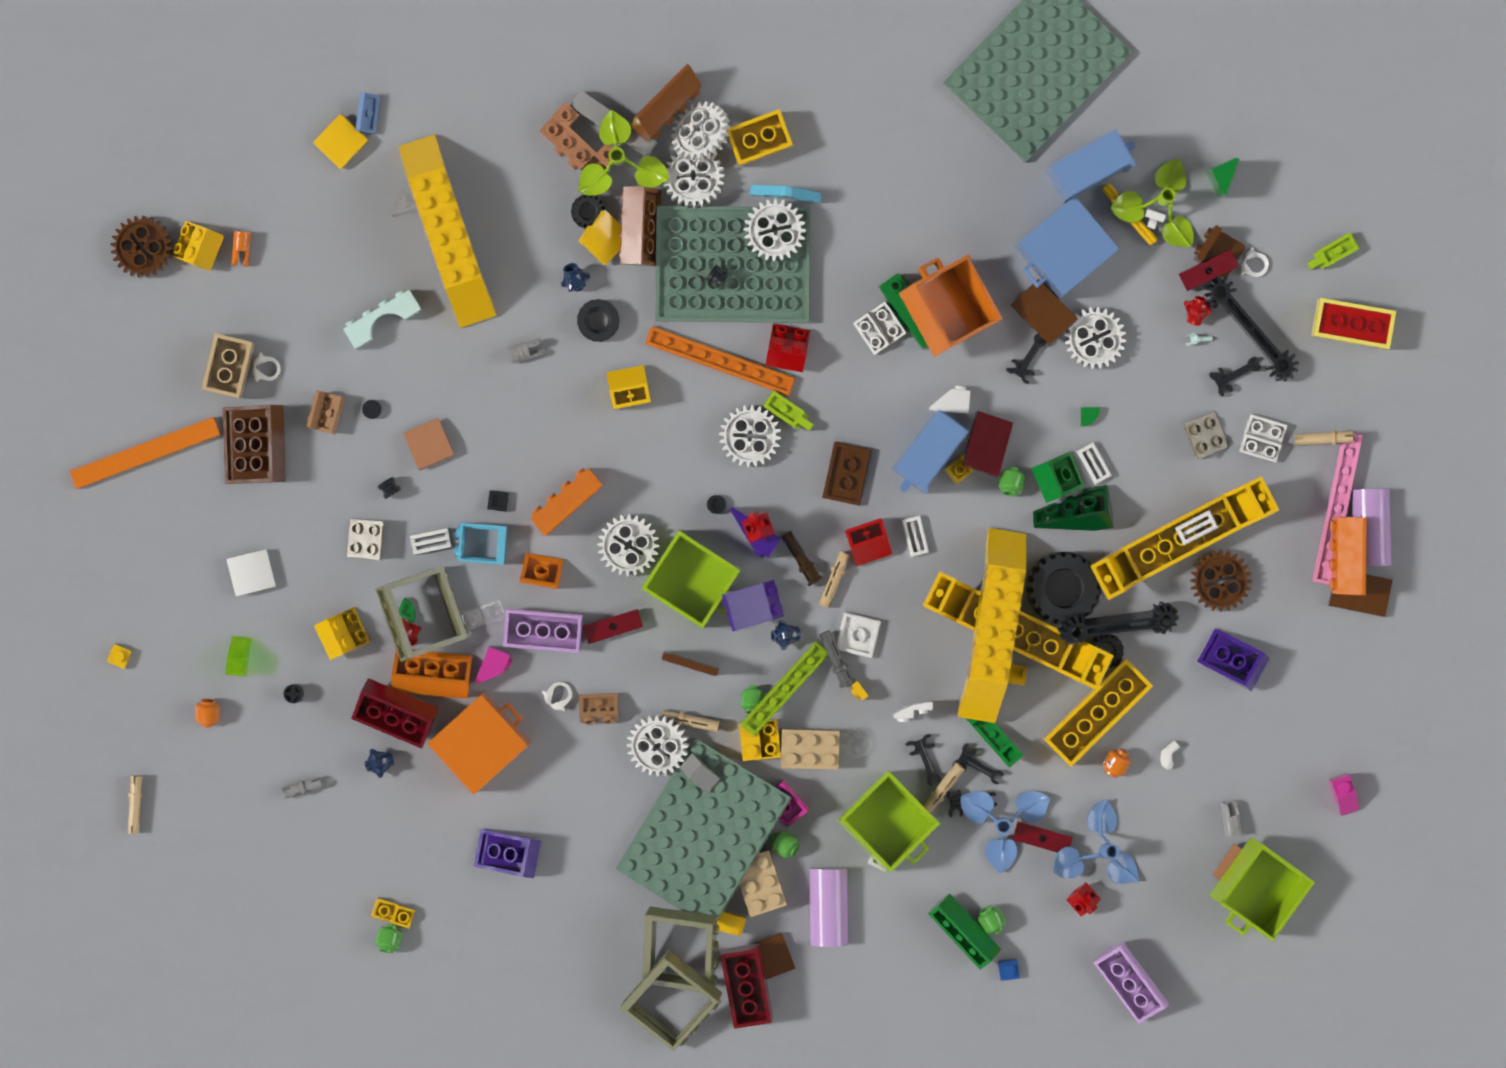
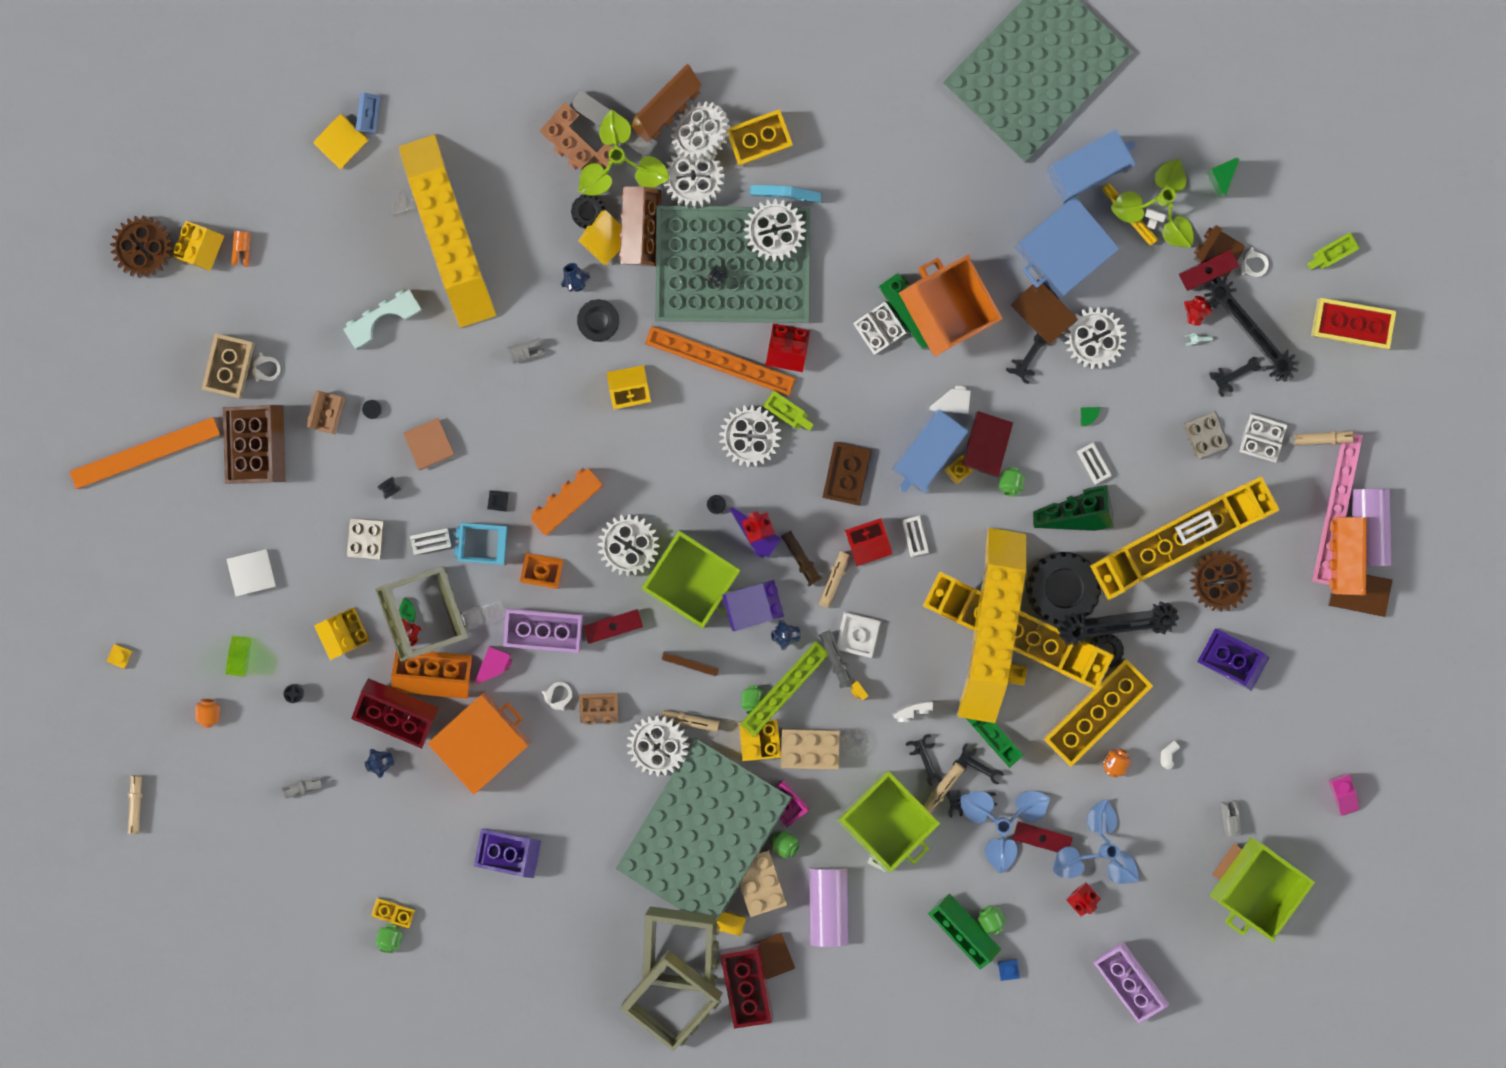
light grey slope [680,753,721,793] -> none
green slope [1032,451,1085,503] -> none

